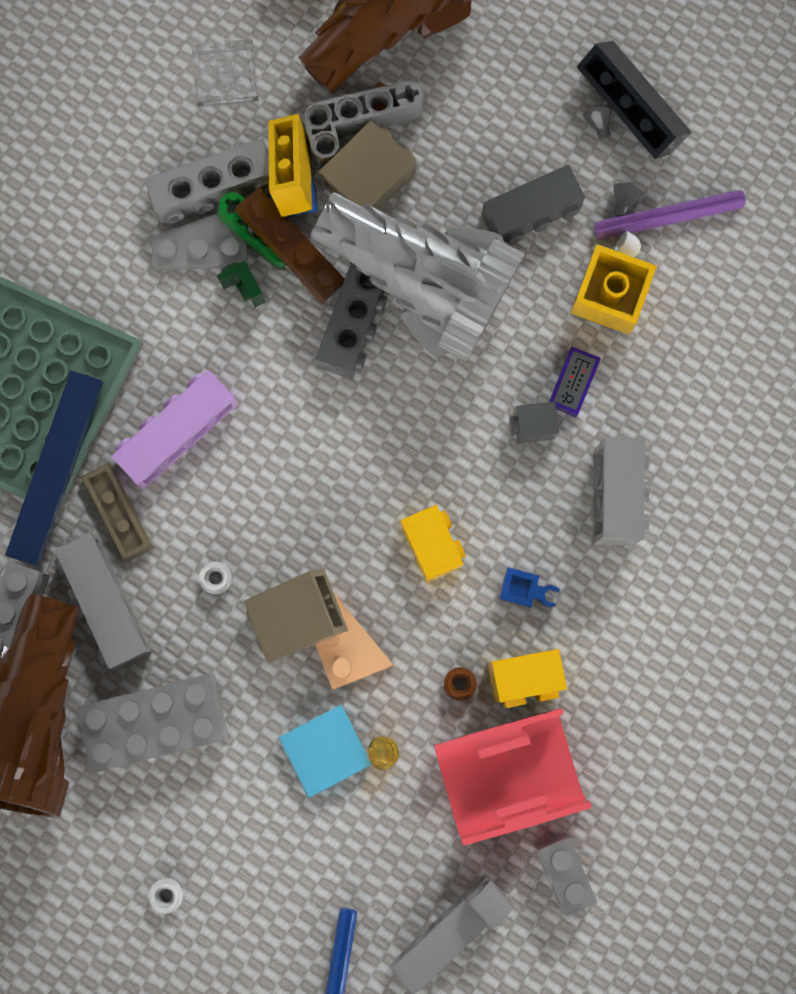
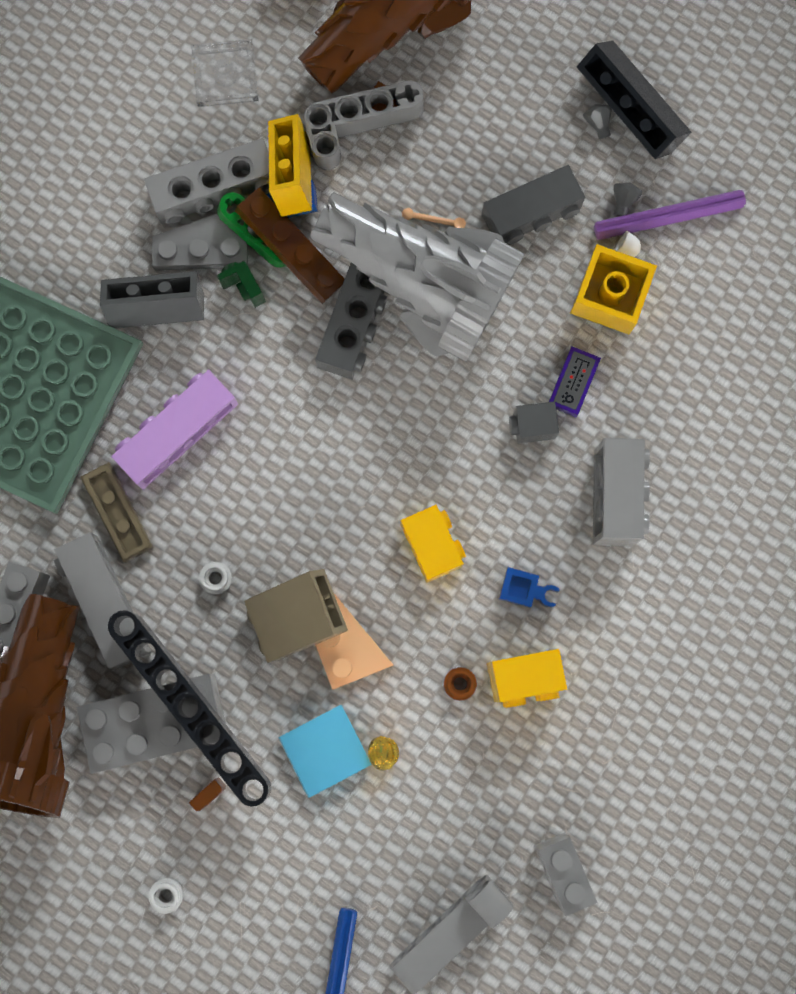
dark blue tile [5,371,104,566] -> none
dark tan brick [319,120,416,210] -> none
coral piece [434,708,592,846] -> none
none -> dark grey brick [100,271,204,328]
none -> black beam [108,610,272,807]
none -> dark orange tile [189,777,226,812]
none -> light nougat hinge [402,208,466,228]

